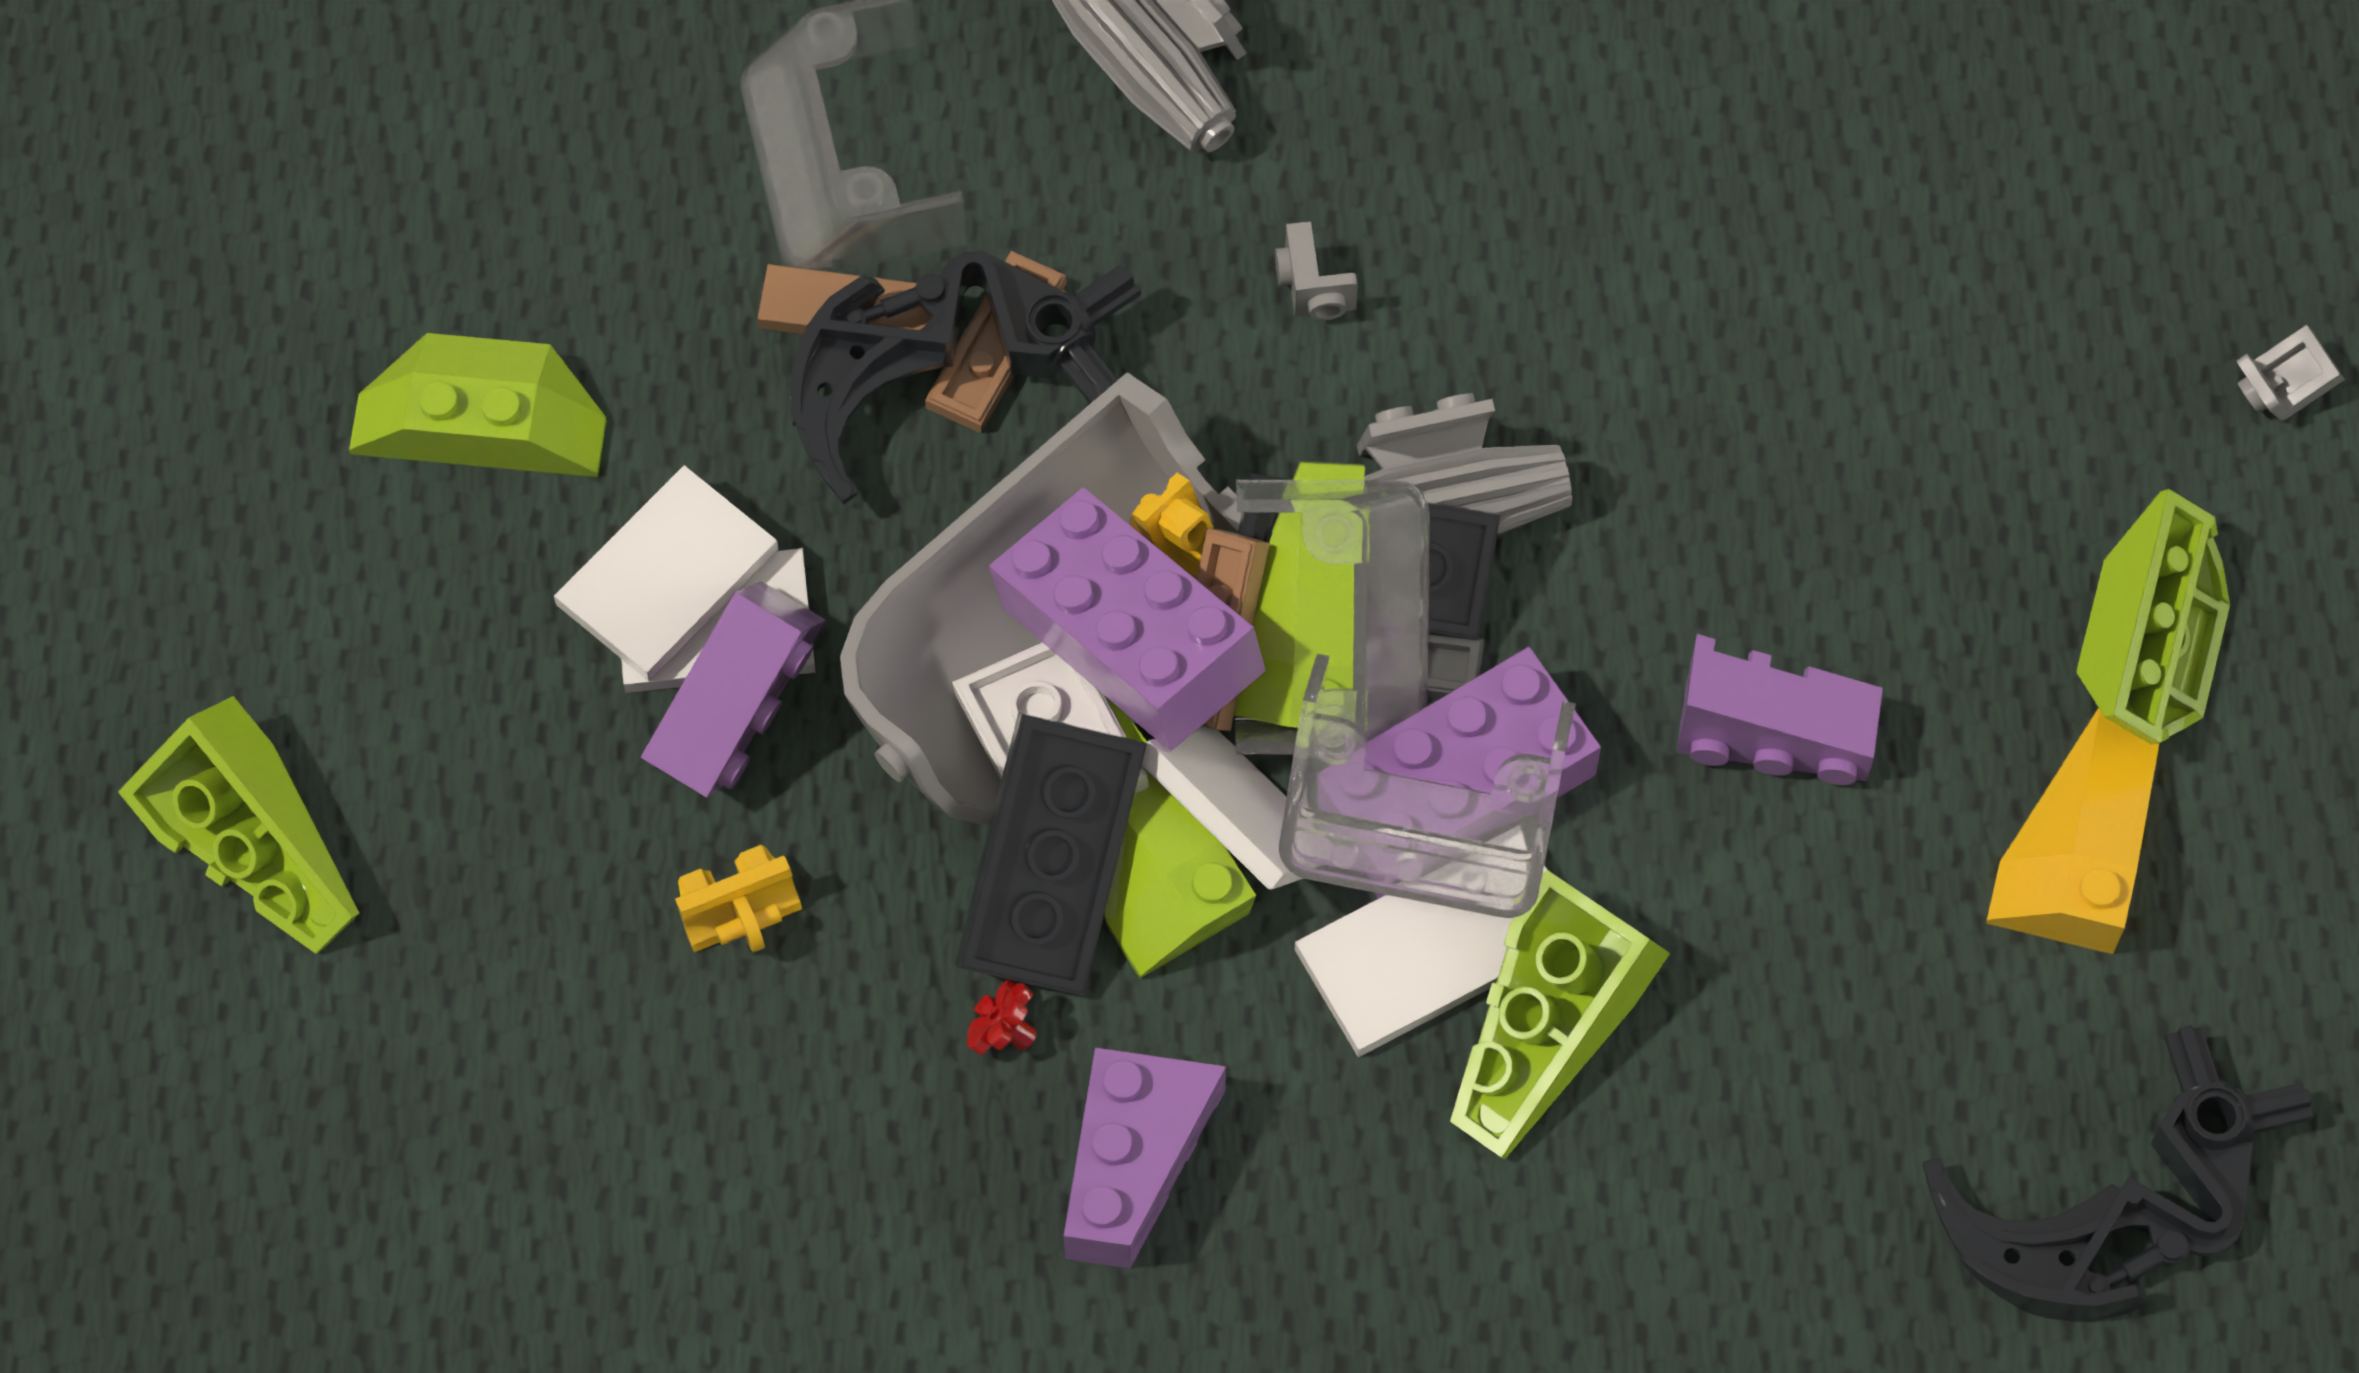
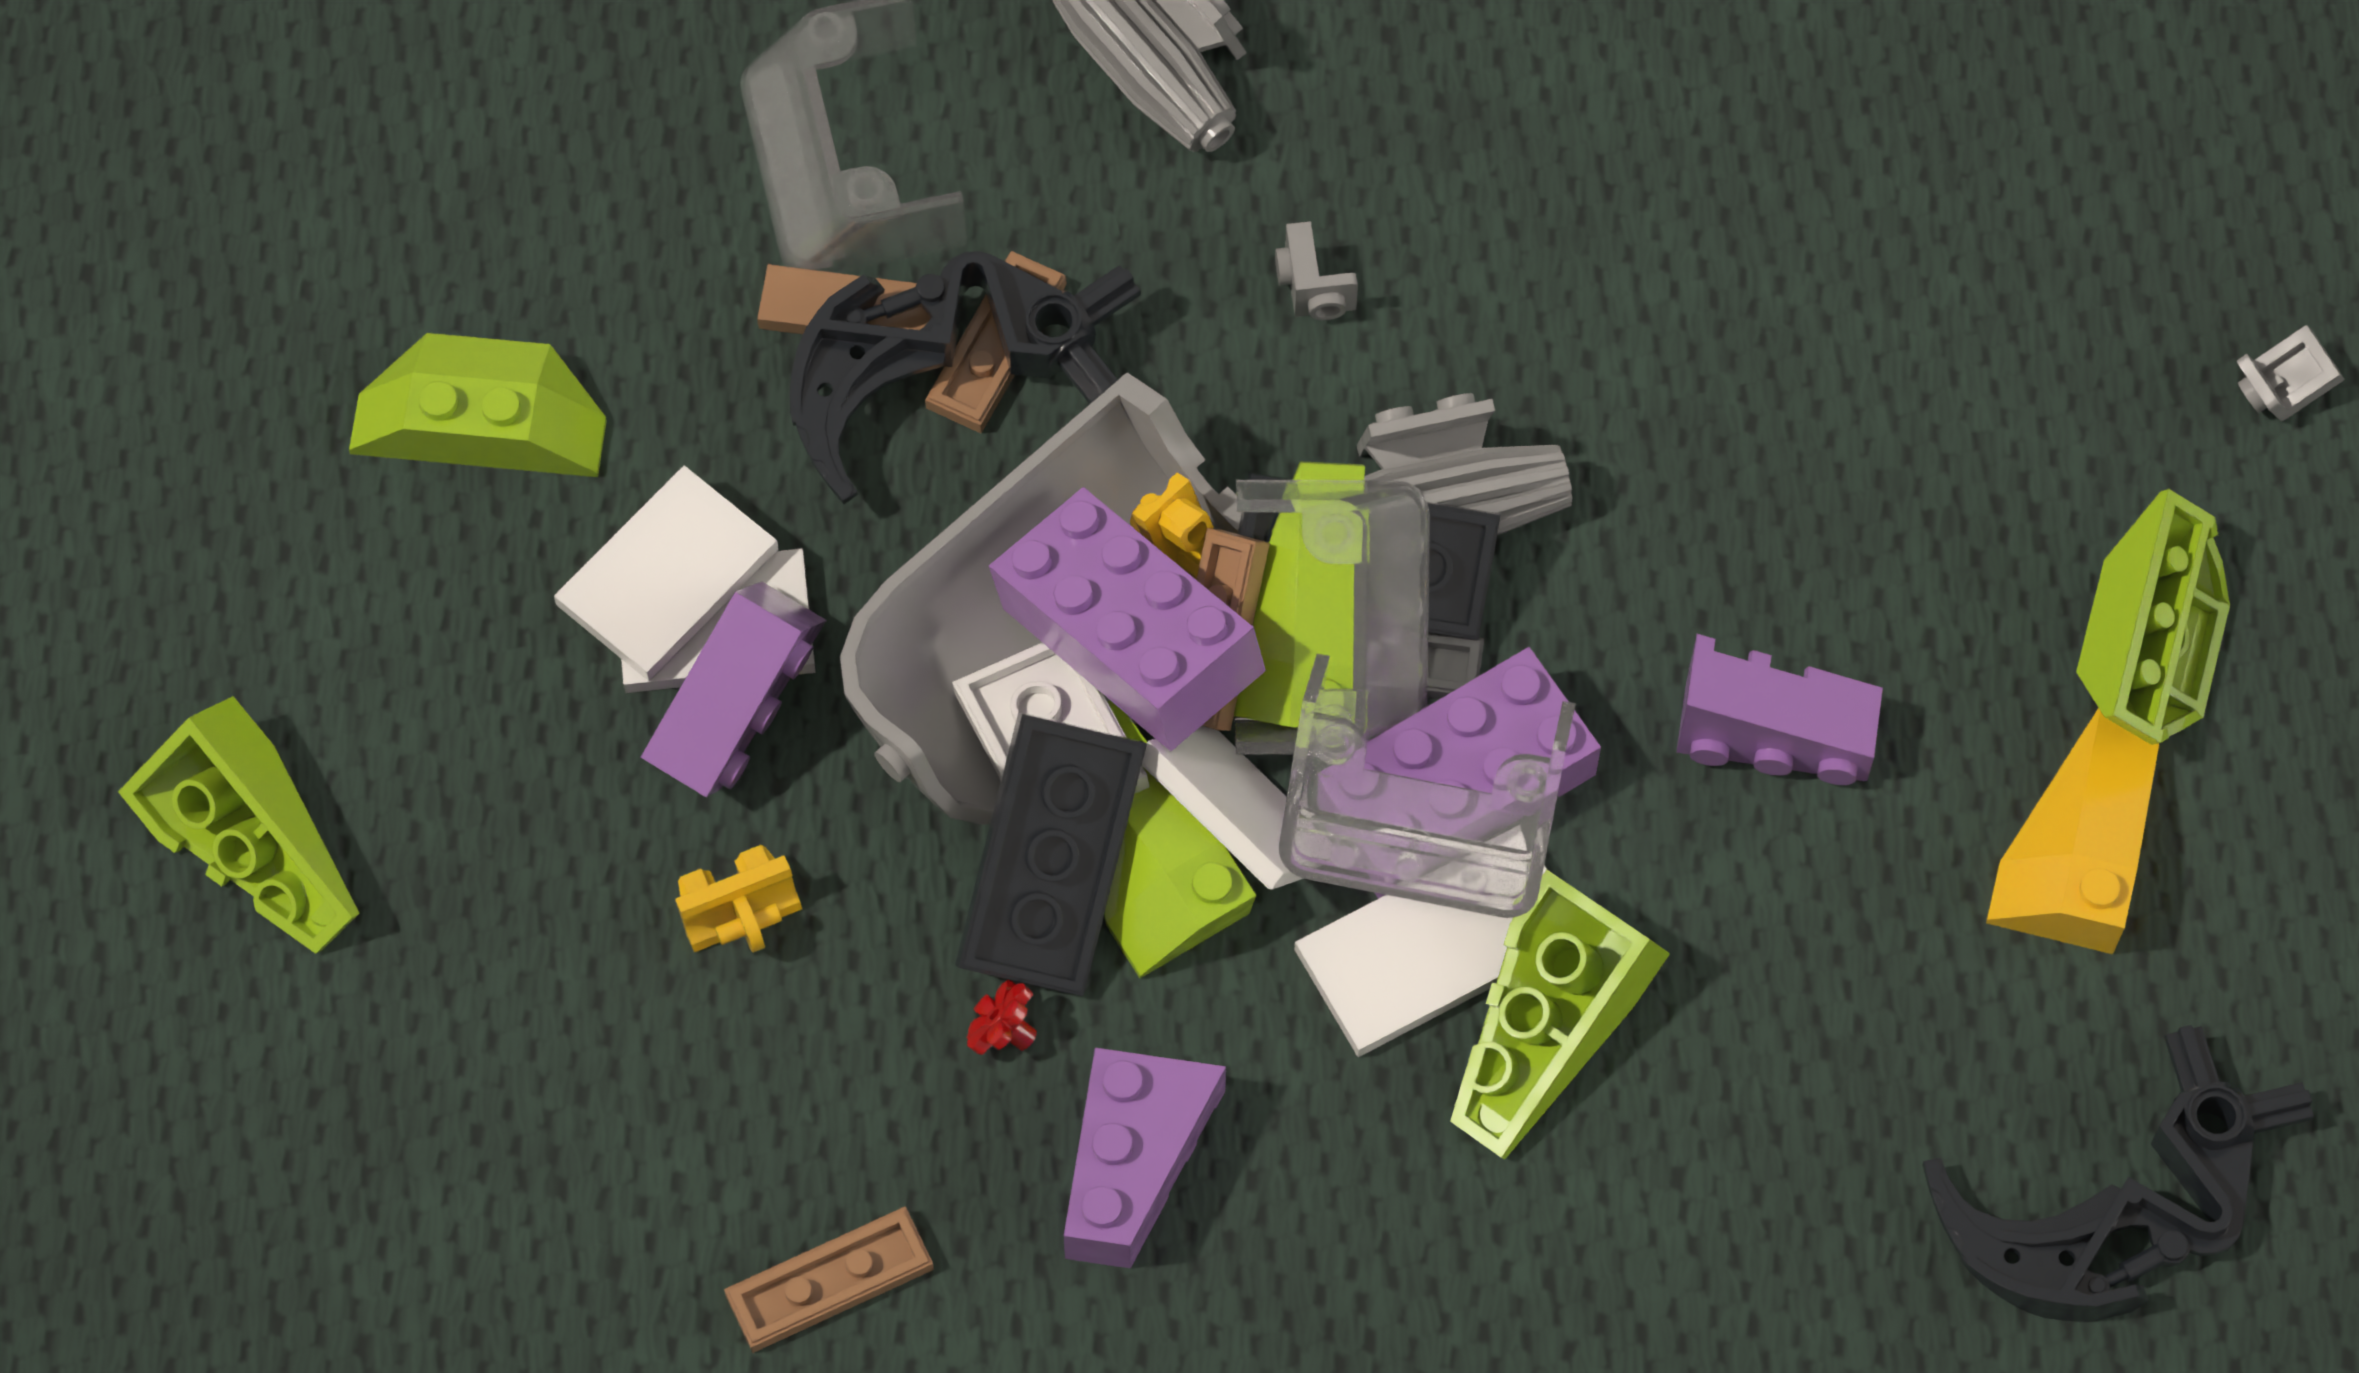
none -> medium nougat tile [724,1206,934,1353]

